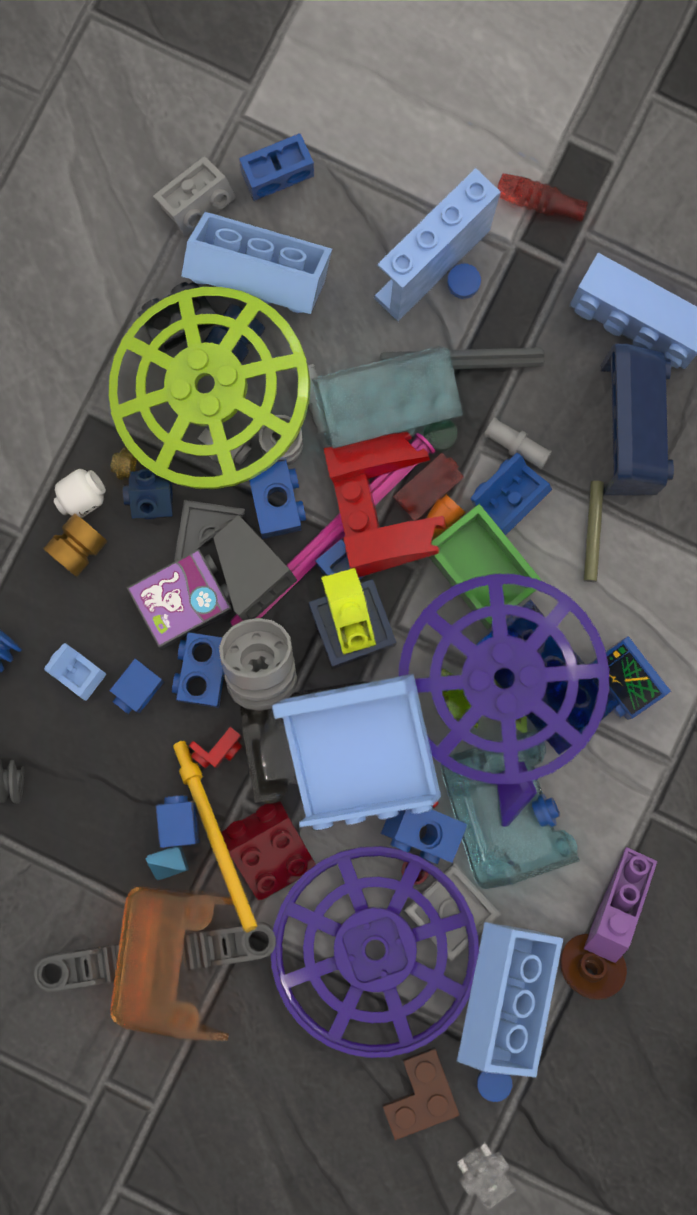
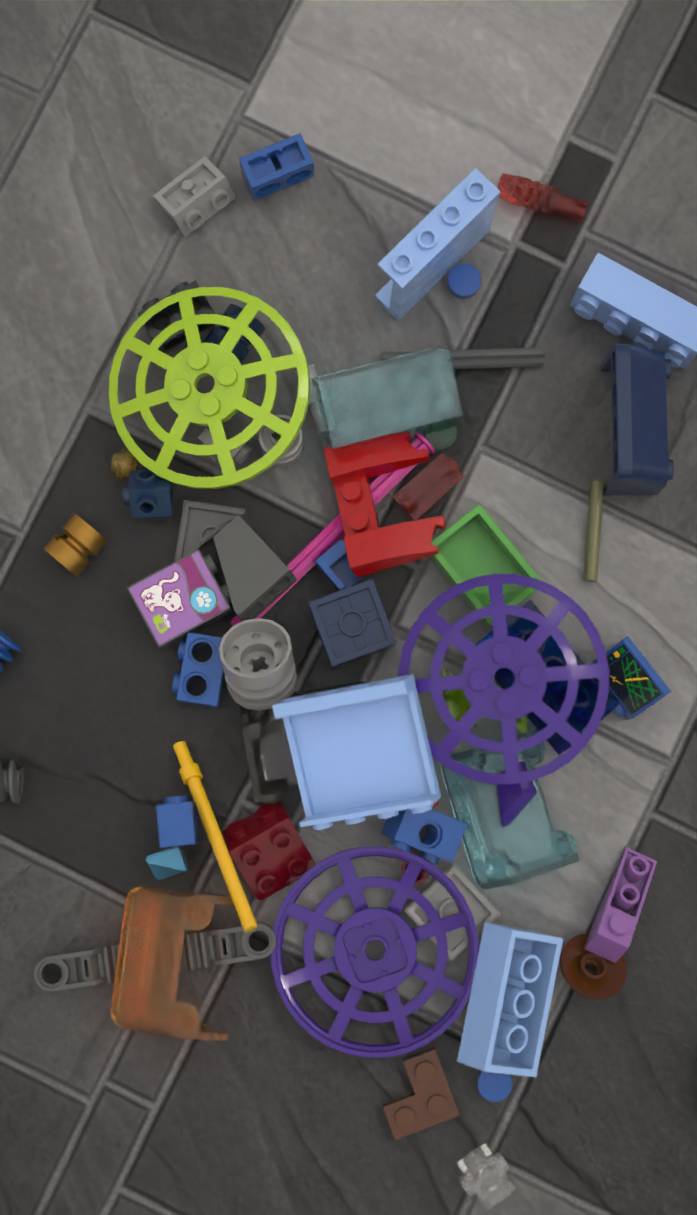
light blue bracket [44,643,107,701] -> none
white head [54,469,106,518] -> none
blue brick [110,659,165,714] -> none
light blue brick [181,212,332,314] -> none
red bracket [189,727,243,768] -> none
blue brick [249,460,306,539] -> none
neon yellow slope [321,568,376,654] -> none
orange cone [426,494,466,541] -> none
blue bracket [471,453,552,535] -> none
light grey pin [484,418,552,470] -> none
blue plate [531,794,560,827] -> none

